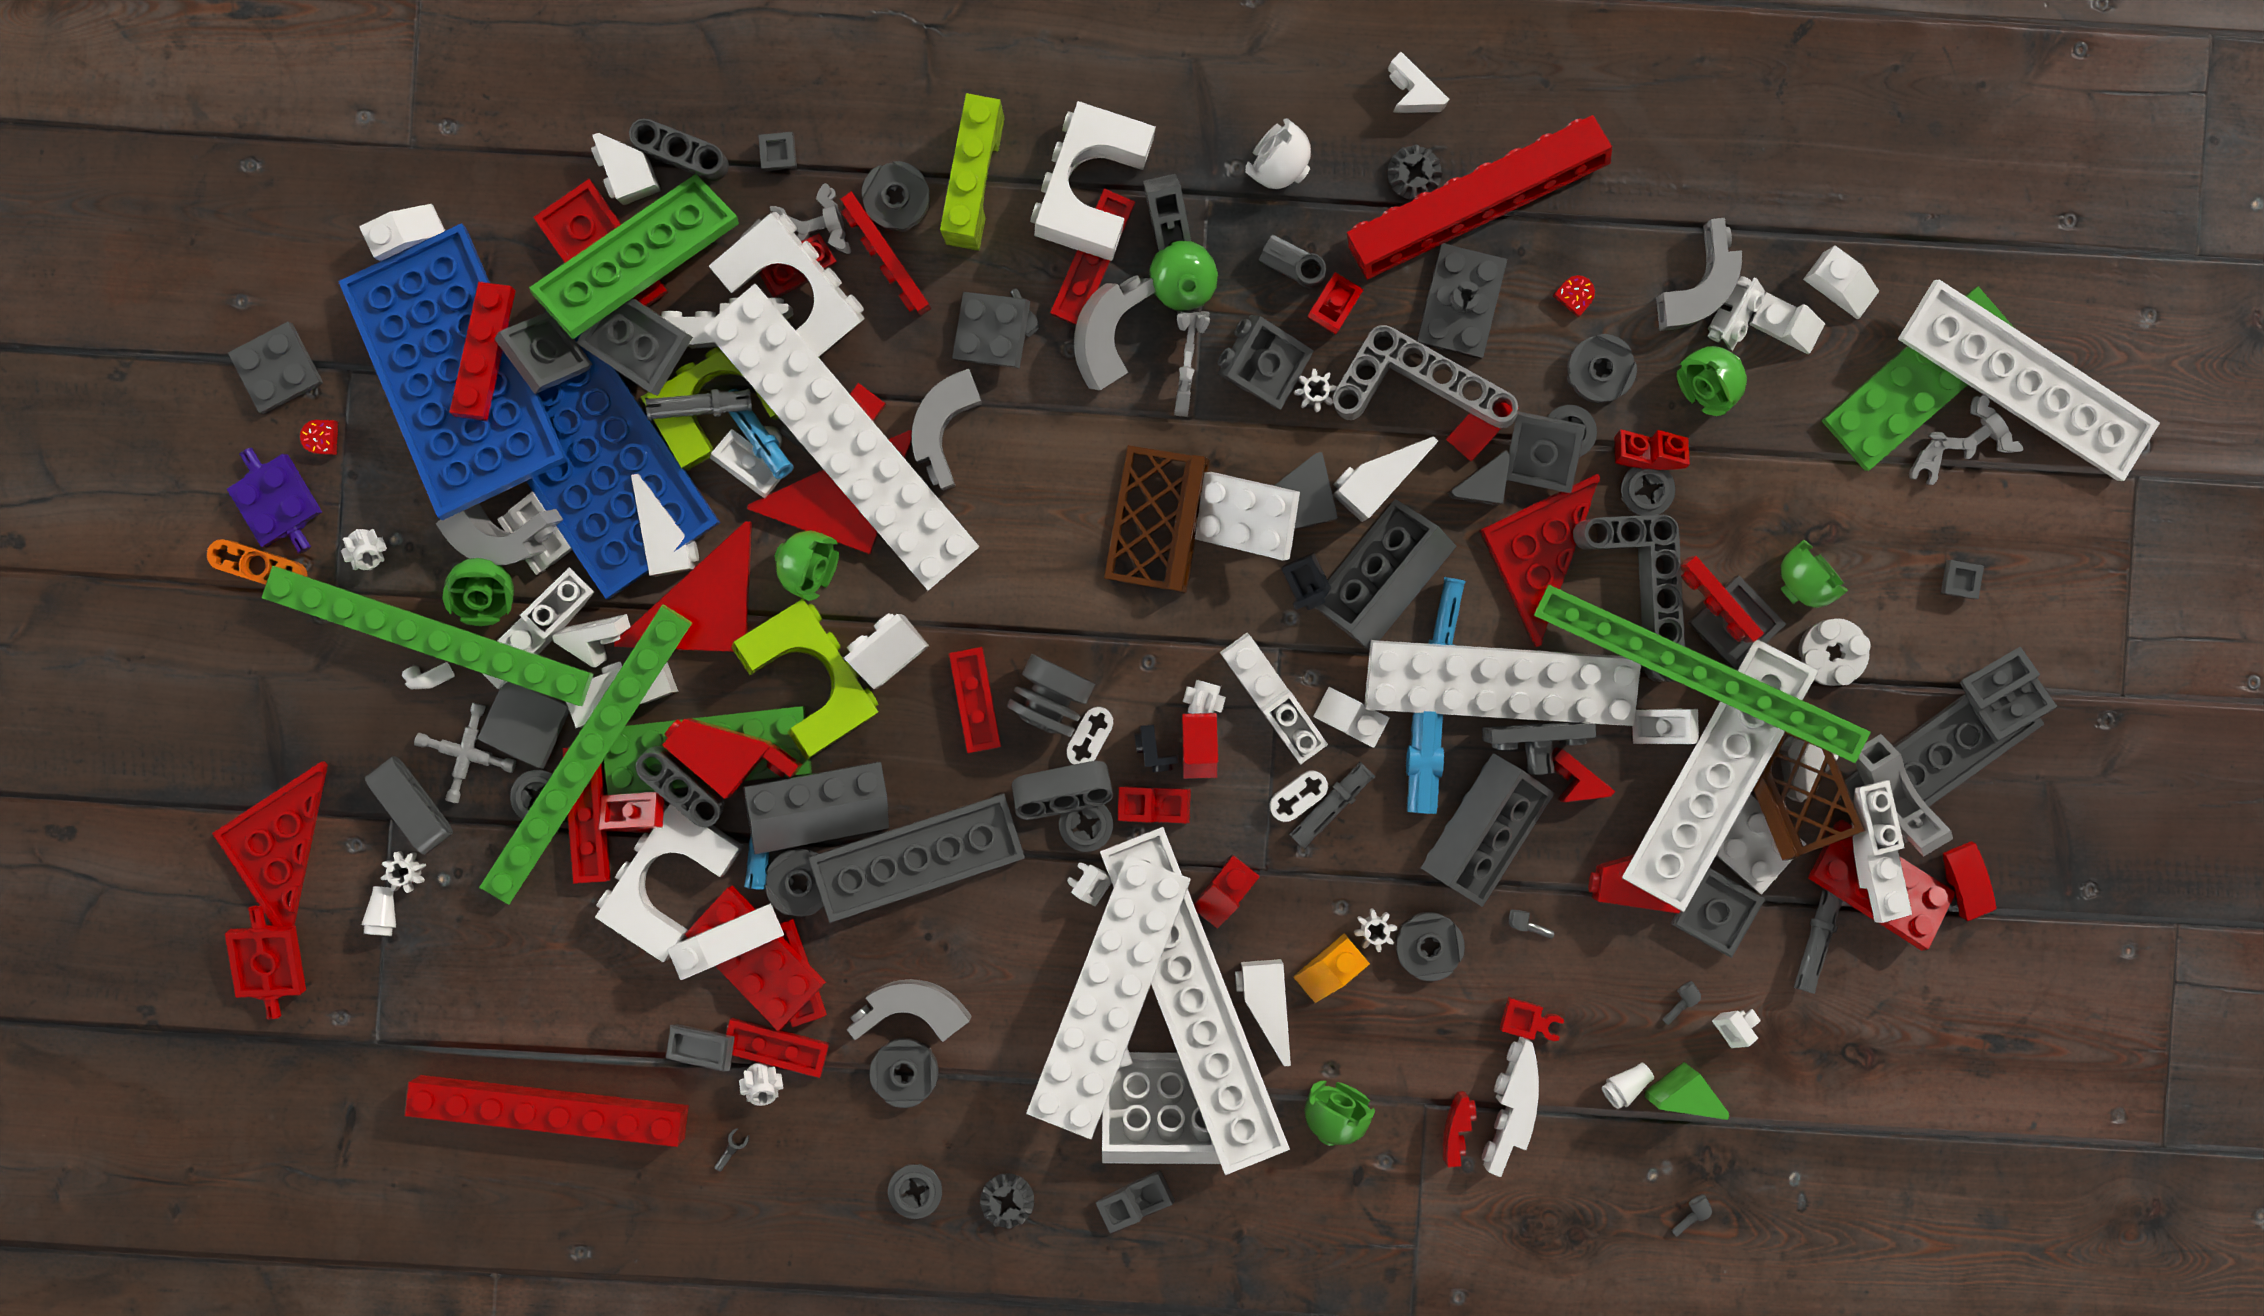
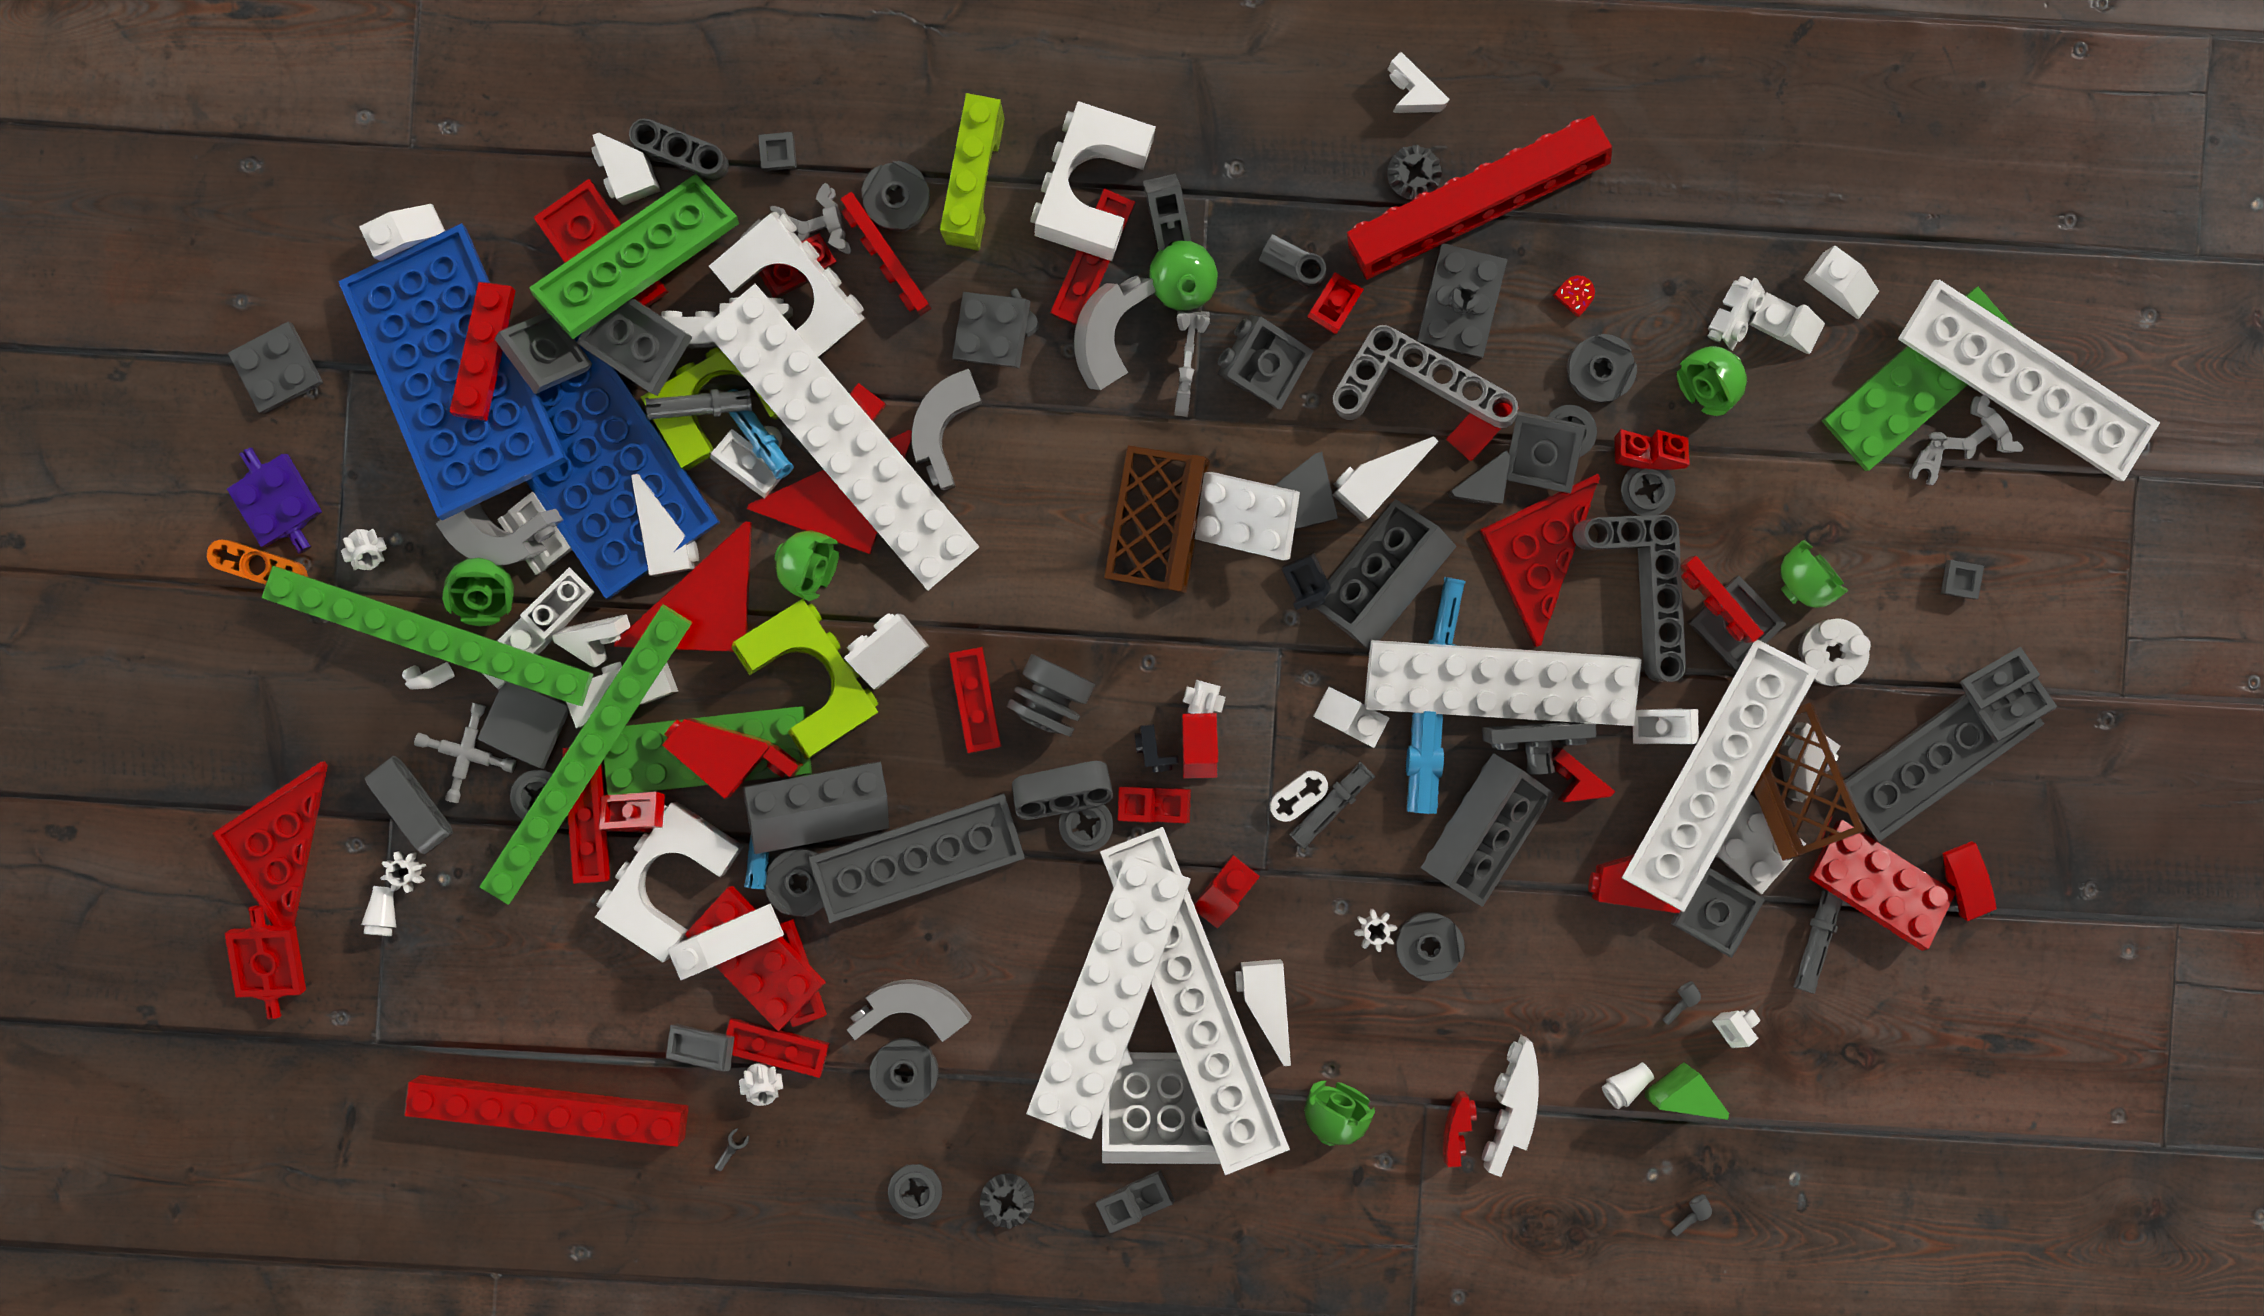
red tile [300,420,338,455] -> none
dark grey beam [635,746,725,827] -> none
white beam [1067,707,1113,765] -> none
white tile [1067,863,1112,907] -> none
white slope [1220,633,1328,764] -> none
white cylinder [1245,118,1311,189] -> none
light orange slope [1293,933,1370,1003] -> none
white gear [1294,369,1337,412] -> none
red plate [1500,997,1564,1041] -> none
dark grey hand [1509,909,1554,939] -> none
bright green plate [1534,585,1871,763] -> none
light grey arch [1656,218,1742,331] -> none
white slope [1852,780,1912,923] -> none
light grey arch [1855,734,1953,857] -> none

